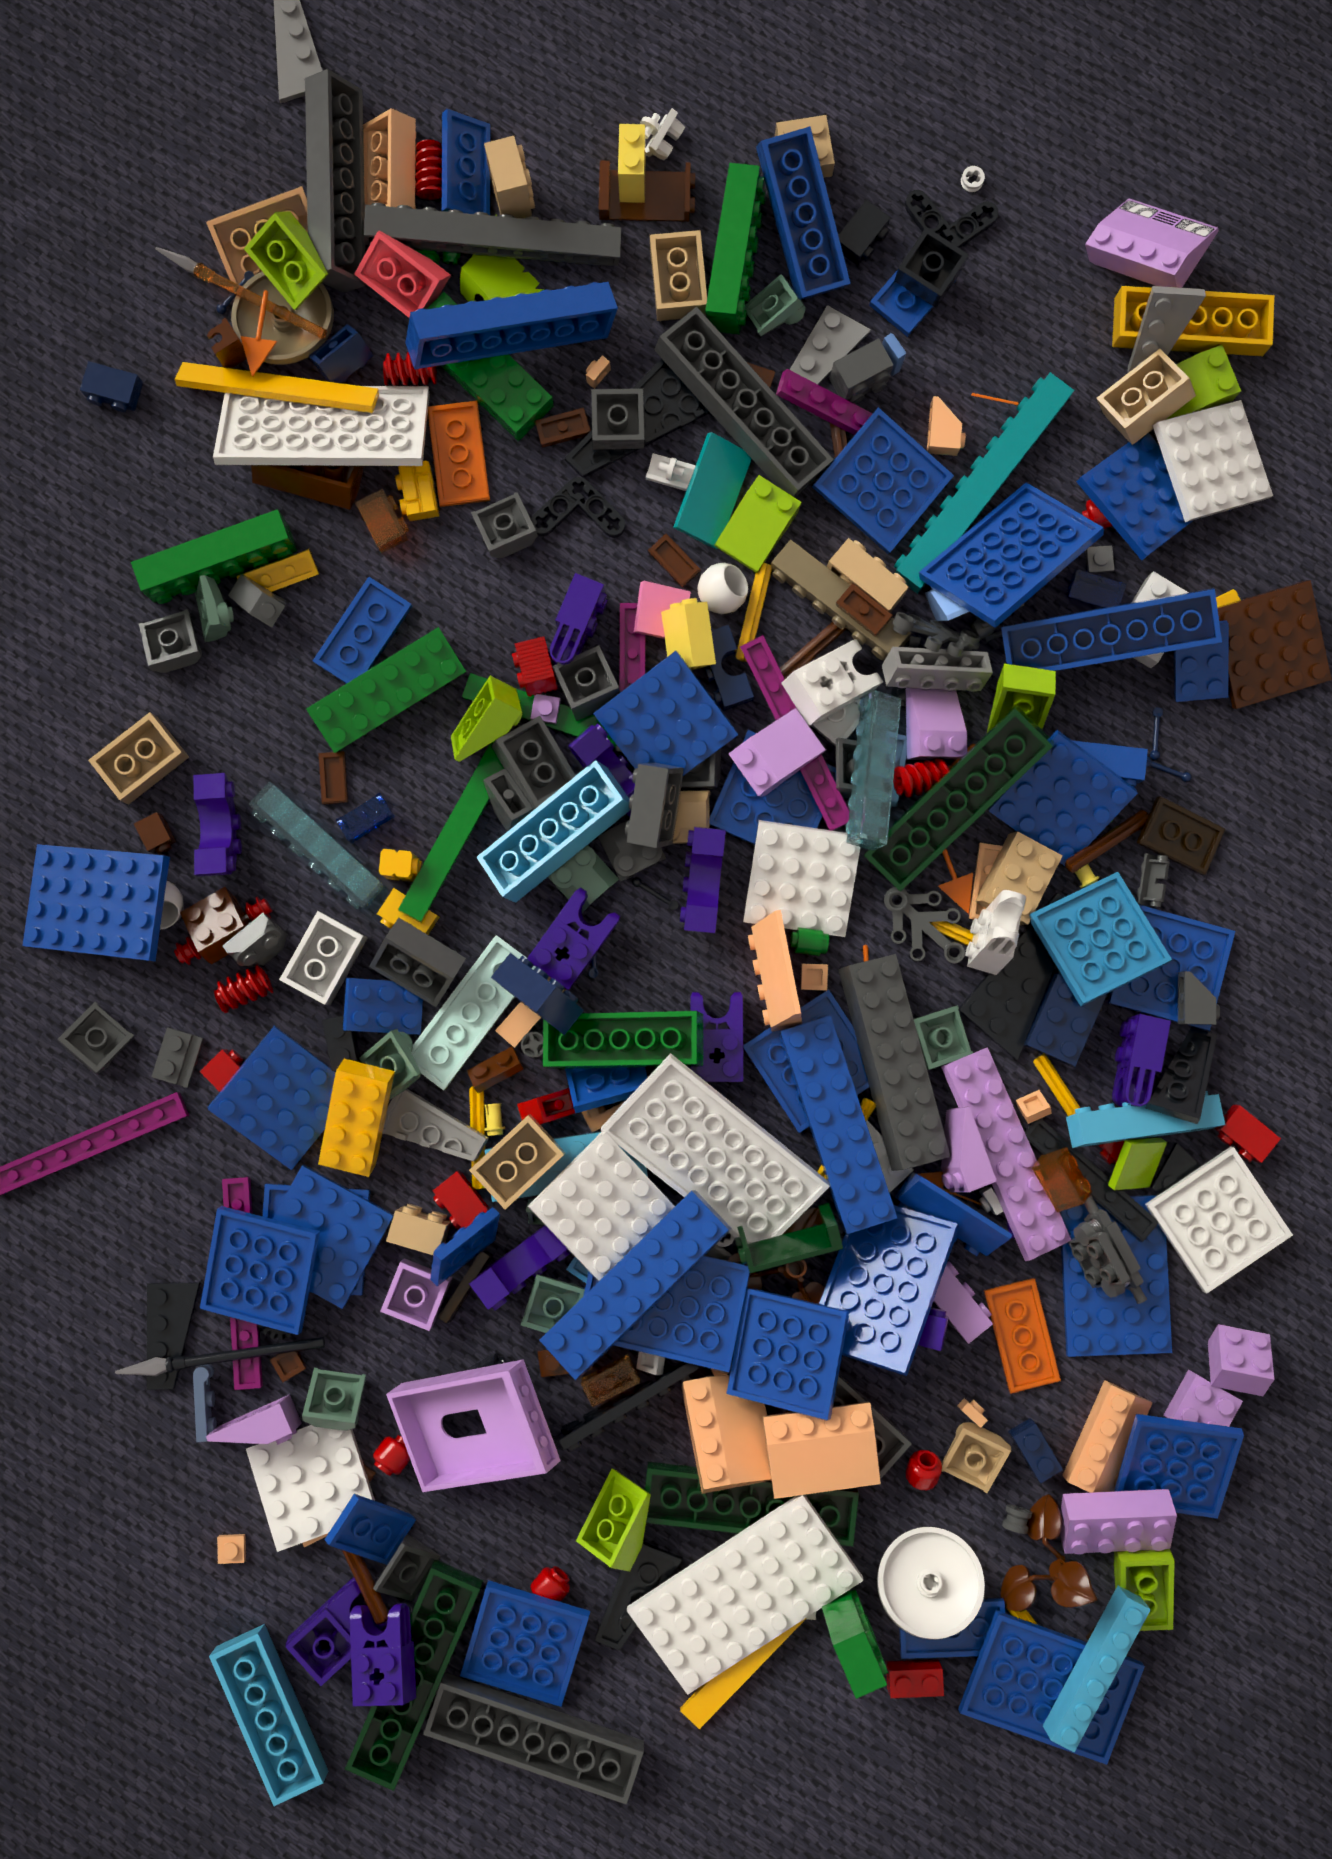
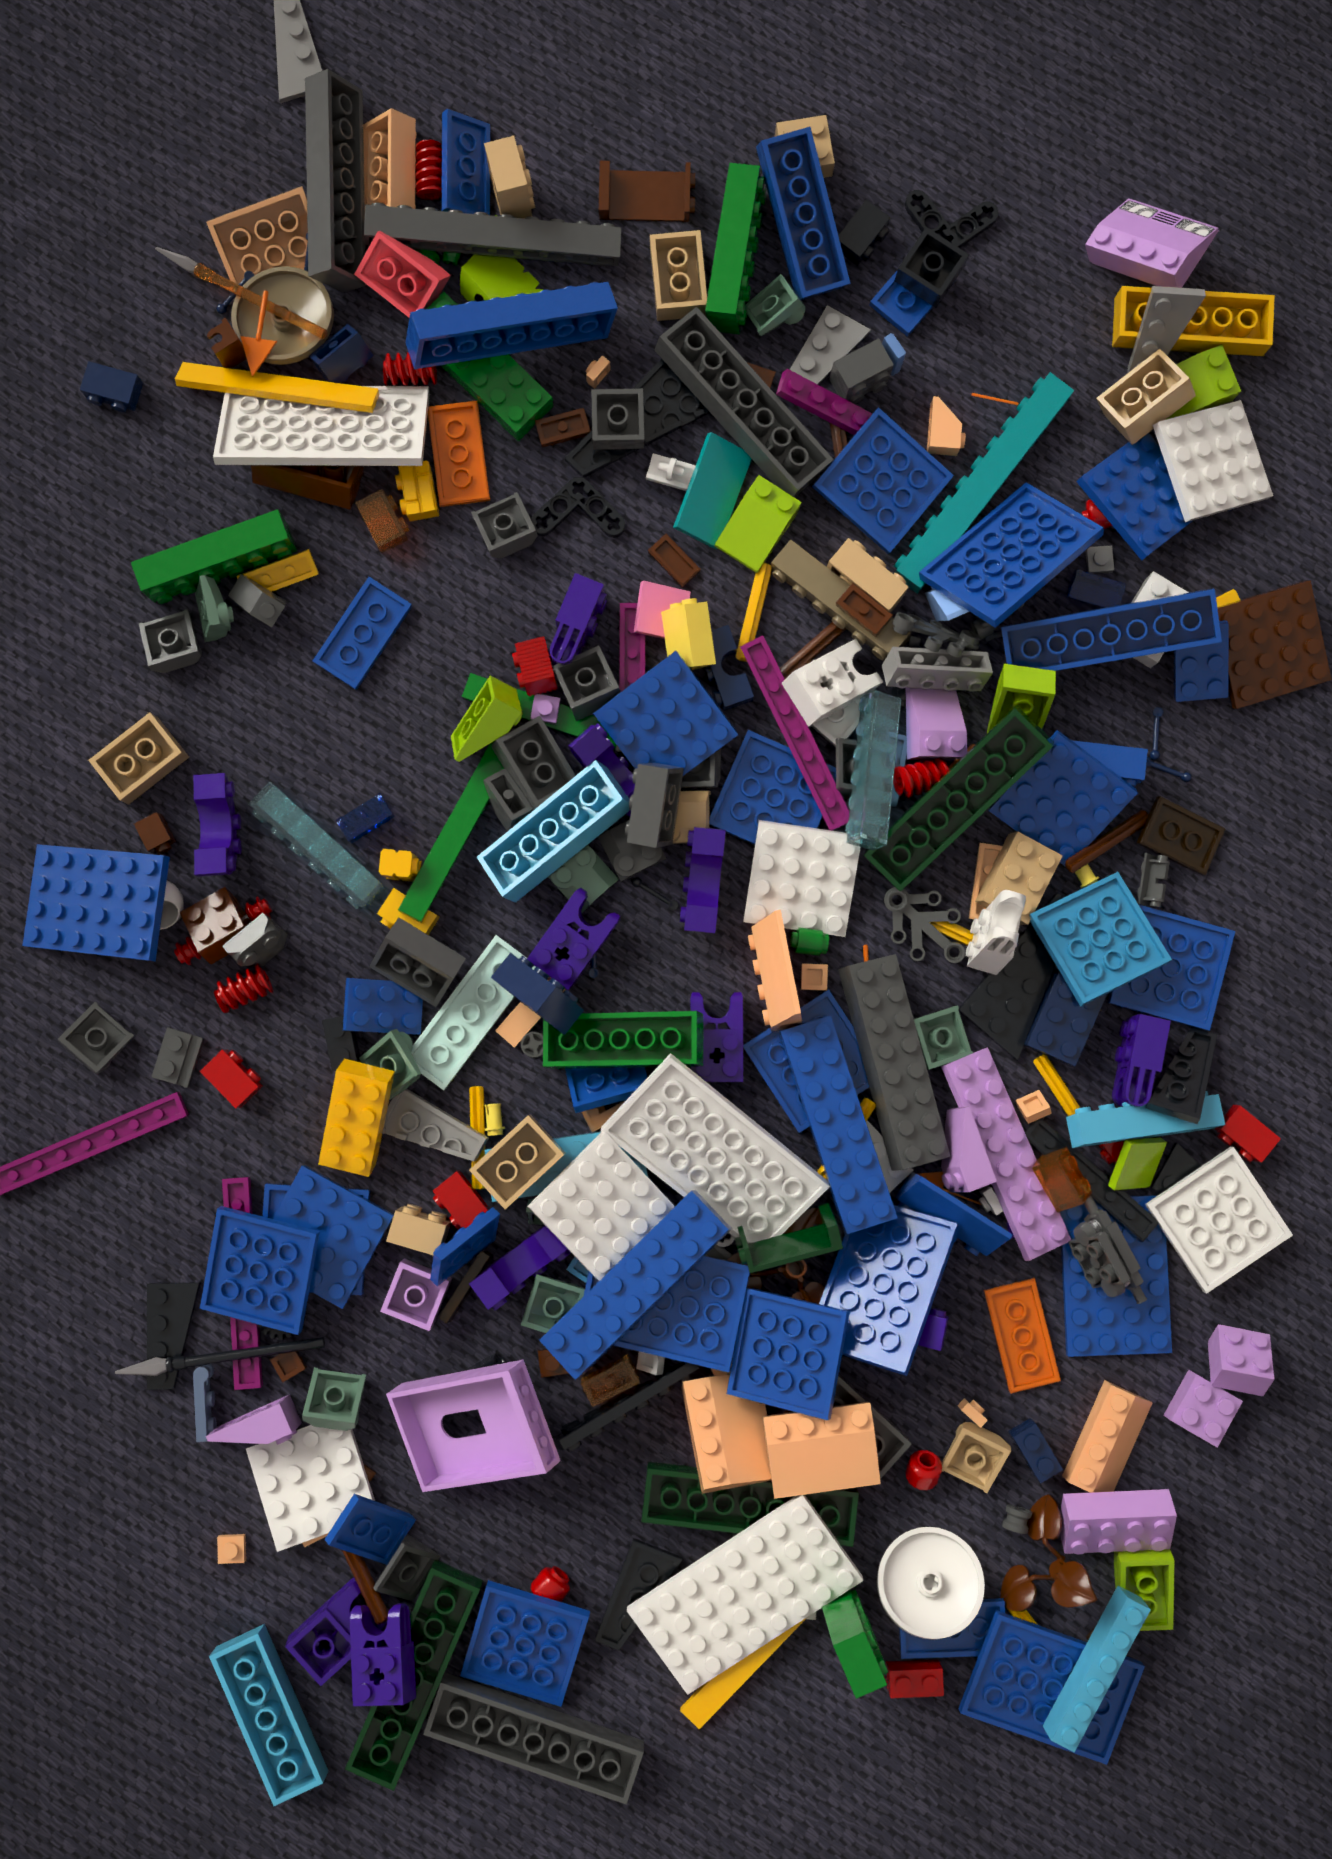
blue plate [207,1025,336,1170] -> none
lime slope [244,211,328,310] -> none
white brick [279,911,368,1005] -> none
green brick [306,627,466,753] -> none
reddish brown tile [318,751,348,805] -> none
red head [373,1435,410,1477] -> none
reddish brown plate [467,1046,524,1093] -> none
red slope [517,1088,575,1124] -> none
lime slope [576,1469,651,1572] -> none
light yellow brick [618,124,646,203] -> none
white hips [640,108,685,160] -> none
white helmet [697,563,748,614] -> none
lavender slope [729,708,826,796] -> none
lavender brick [934,1261,993,1344] -> none
orange piece [938,849,973,914] -> none
white bush [961,166,985,192] -> none
blue plate [1114,1414,1244,1519] -> none
dark grey slope [1178,971,1220,1025] -> none

